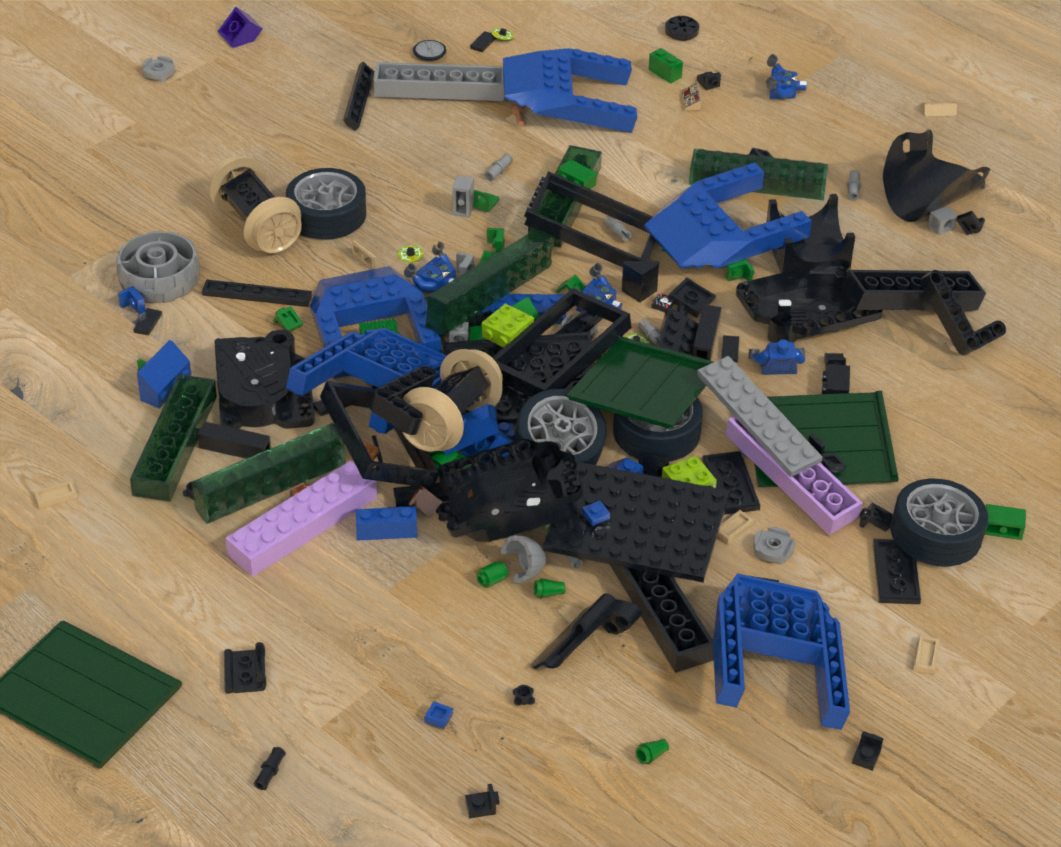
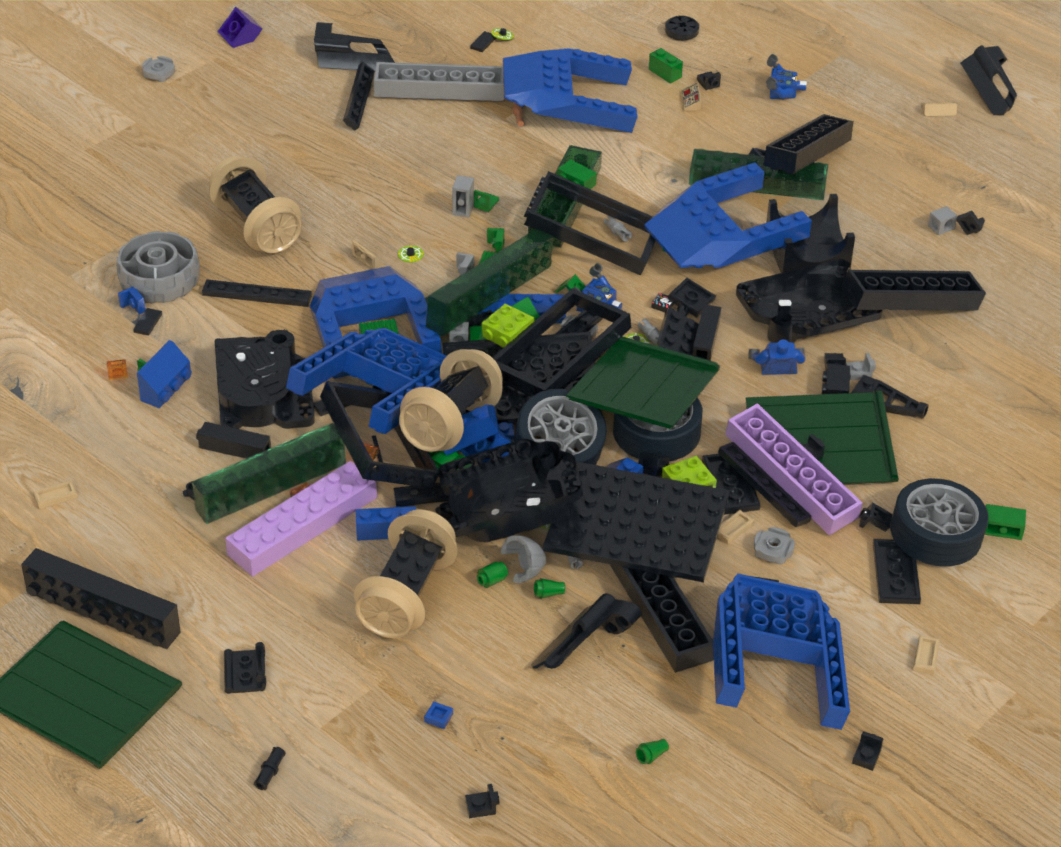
clear green brick [130,374,217,502] -> none
green bracket [273,306,303,332] -> none
wheel [286,168,366,239] -> none
black beam [370,366,436,435] -> none
blue torso [404,242,460,294] -> none
reddish brown bracket [409,485,442,517] -> none
light grey wheel [413,40,446,61] -> none
light grey pin [485,154,513,181] -> none
black plate [513,685,535,706] -> none
blue plate [582,501,610,526] -> none
black slope [621,261,659,303] -> none
light grey plate [697,356,823,477] -> none
black piece [722,335,739,363] -> none
green bracket [725,259,755,282] -> none
black bracket [821,452,846,473] -> none
light grey pin [847,170,861,201] -> none
black piece [883,129,990,222] -> none
black beam [920,270,1006,355] -> none
none -> black brick [21,548,181,649]
none -> clear orange plate [107,359,128,380]
none -> black panel [314,22,395,71]
none -> tan brick [354,509,458,638]
none -> black plate [718,442,812,528]
none -> black brick [764,114,854,174]
none -> light grey bracket [846,353,876,380]
none -> black plate [851,375,929,418]
none -> black panel [960,45,1017,115]

